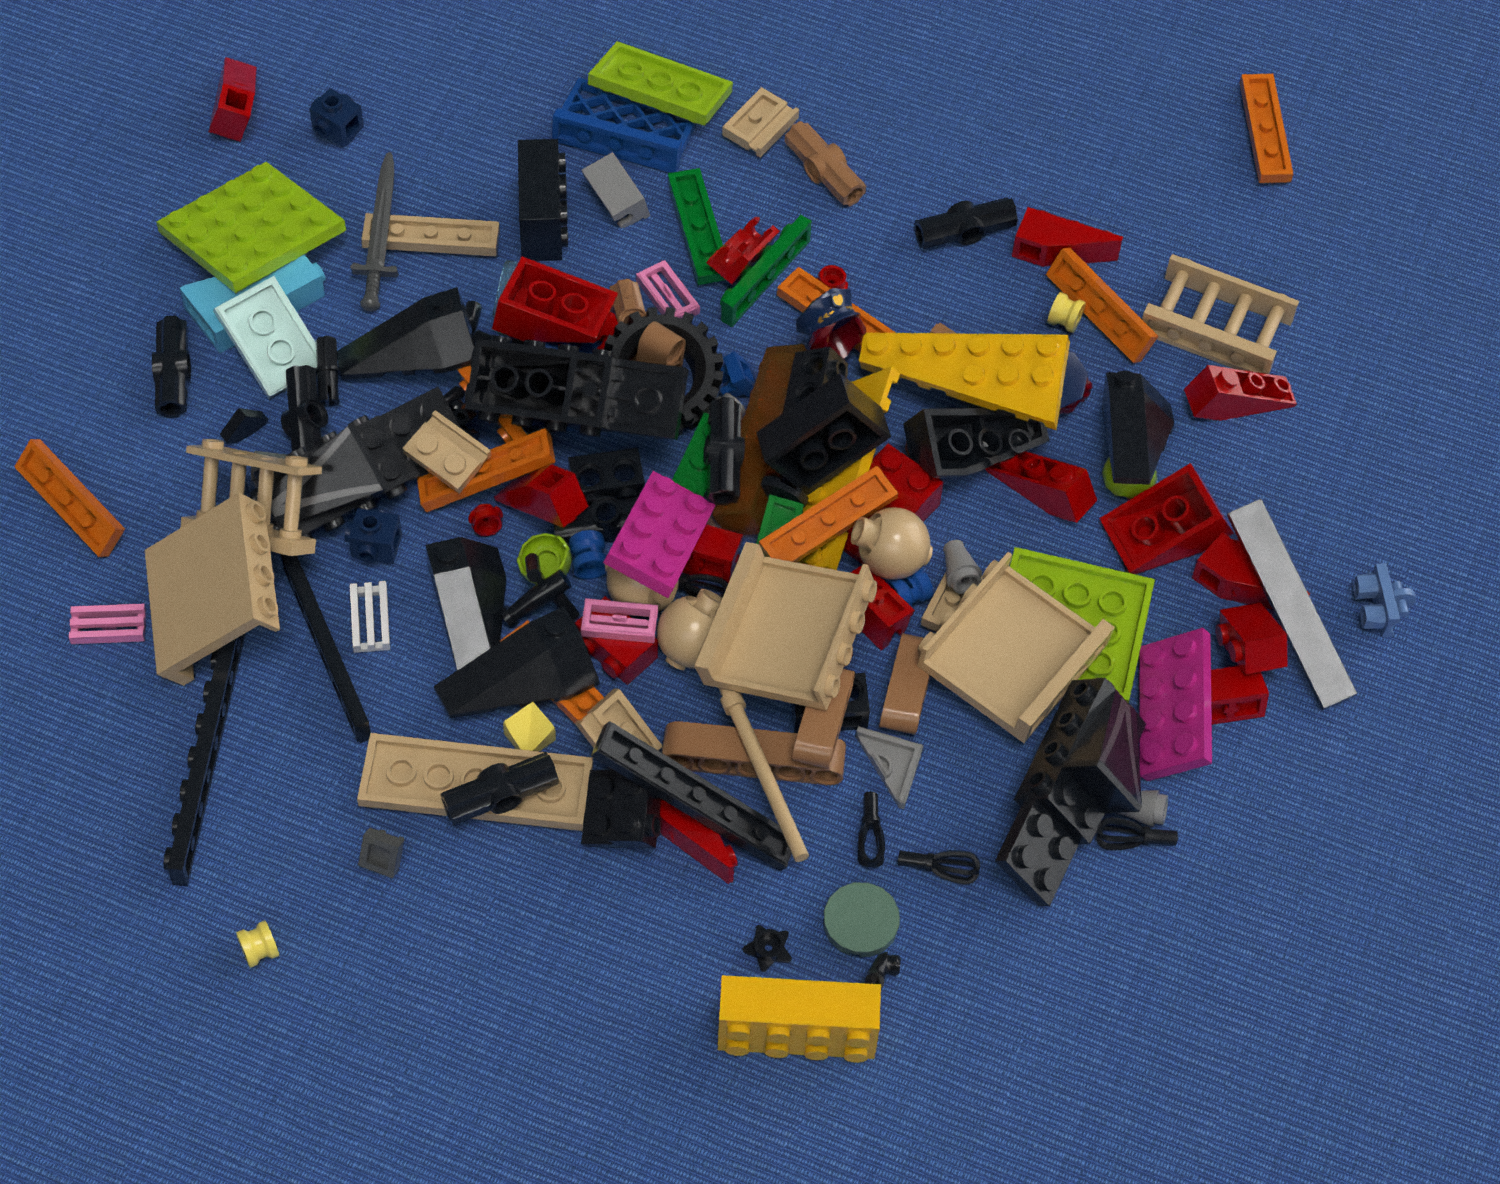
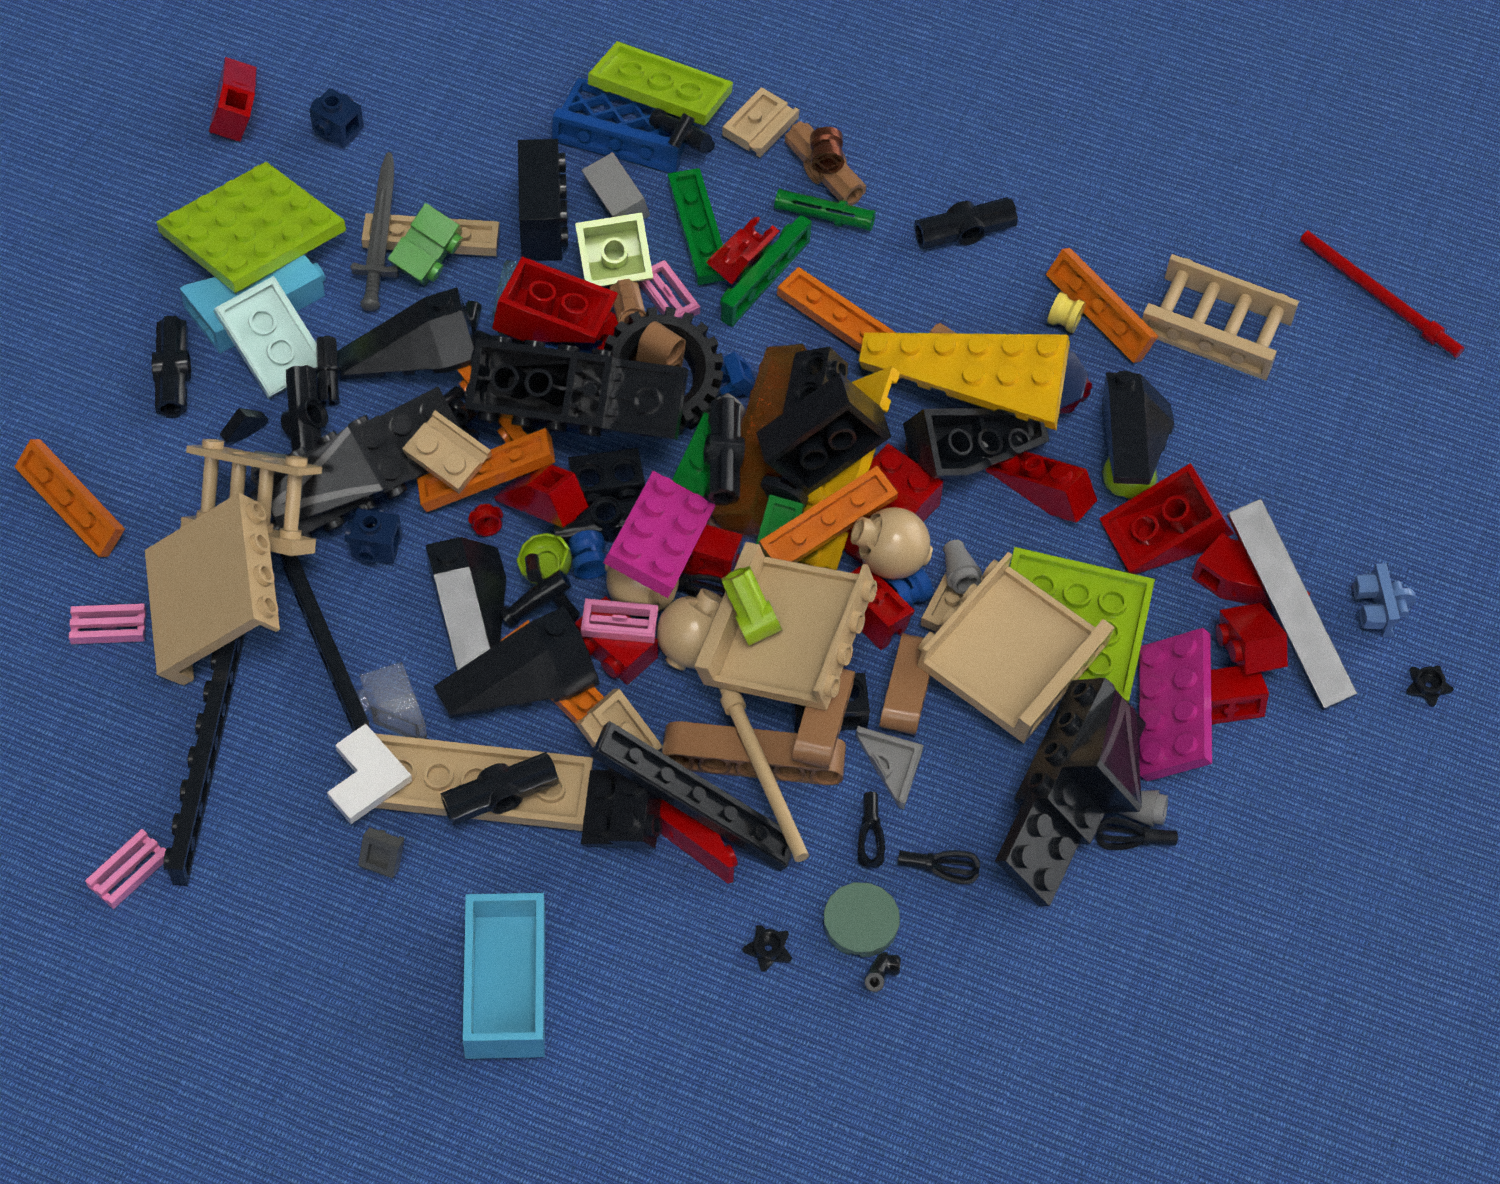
light yellow wheel [236,920,280,968] -> none
white tile [350,581,390,653] -> none
light yellow slope [503,702,556,751] -> none
yellow brick [717,975,881,1063] -> none
piece [796,288,866,360] -> none
red plate [816,265,848,289] -> none
red slope [1012,207,1123,267] -> none
red slope [1184,365,1297,421] -> none
orange plate [1239,73,1293,183] -> none
none -> bright pink tile [85,829,166,909]
none -> white tile [327,724,412,824]
none -> clear slope [356,662,428,739]
none -> bright green brick [387,202,463,286]
none -> medium azure piece [463,893,546,1059]
none -> yellowish green slope [575,212,653,287]
none -> black piece [649,108,715,153]
none -> lime piece [721,566,782,646]
none -> green pin [774,188,876,231]
none -> copper wheel [810,127,844,174]
none -> red bar [1300,230,1464,358]
none -> black plate [1406,665,1454,707]

